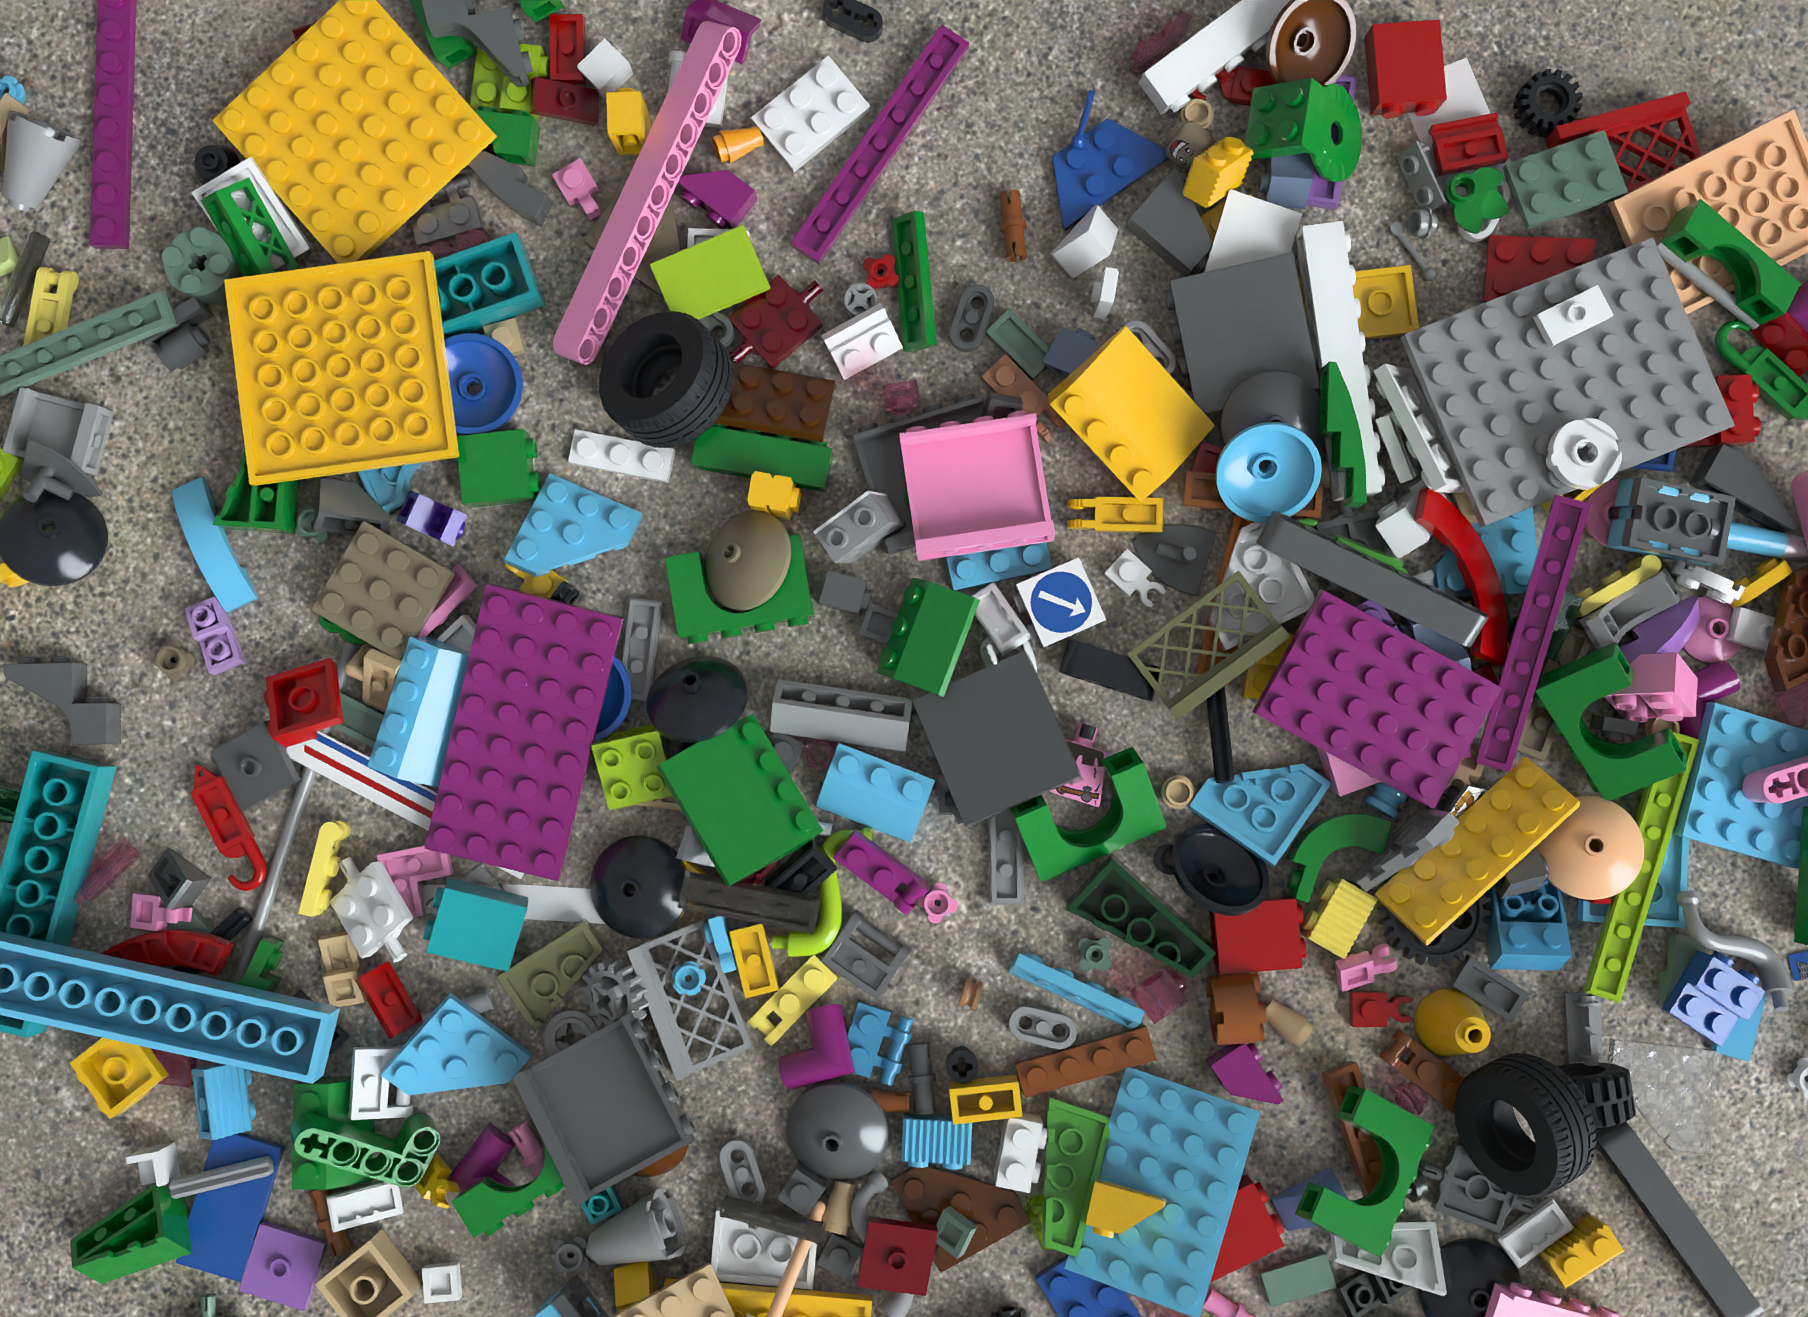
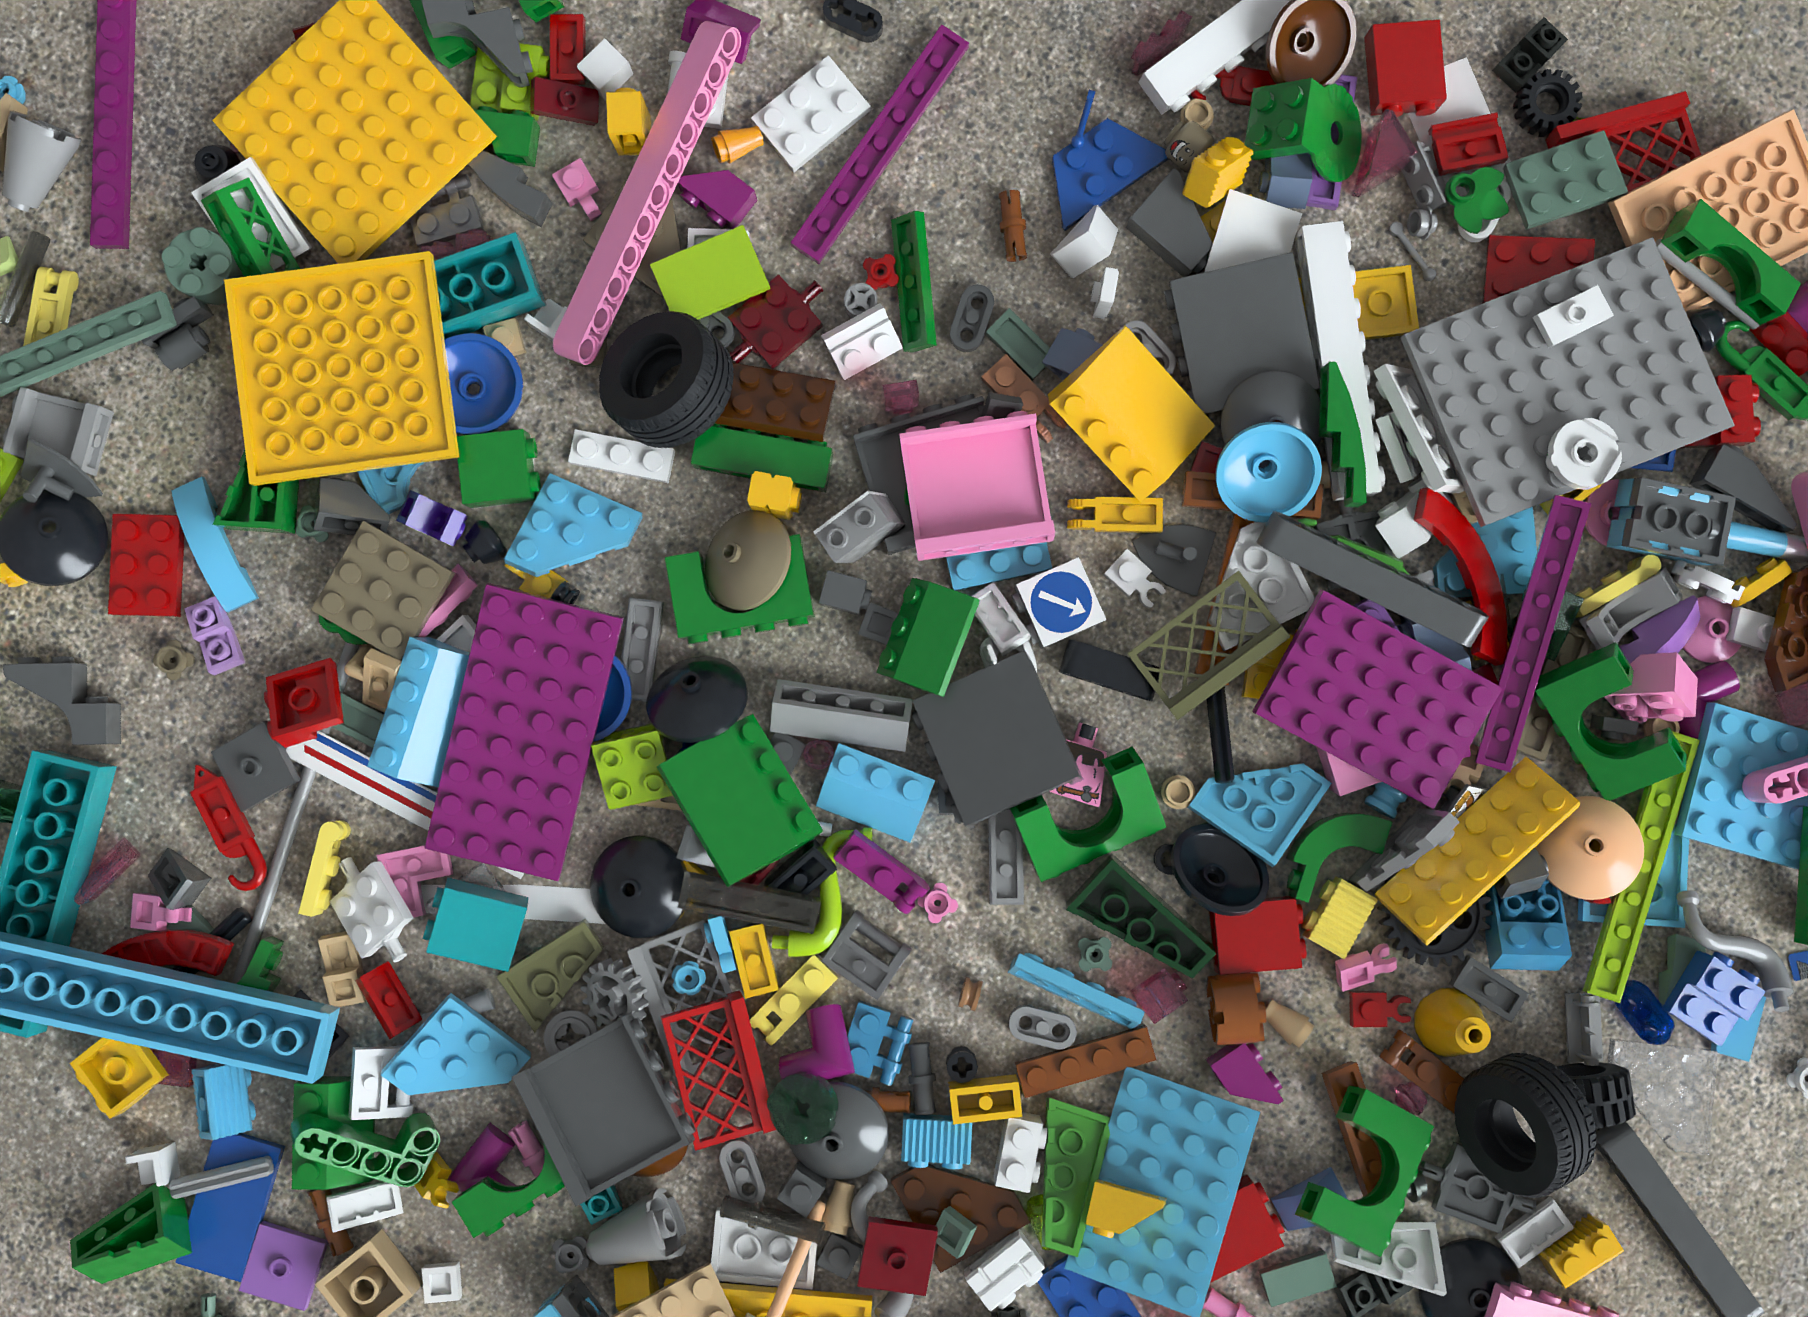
none -> red plate [108,514,184,617]
none -> black cone [463,520,507,564]
none -> white panel [524,299,567,342]
none -> red fence [660,990,777,1151]
none -> clear green plate [767,1072,838,1145]
none -> white brick [964,1229,1045,1311]
none -> clear pink slope [1352,109,1418,197]
none -> pearl dark grey slope [1492,17,1568,93]
none -> clear blue plate [1615,980,1675,1045]
none -> black cone [1686,307,1726,352]

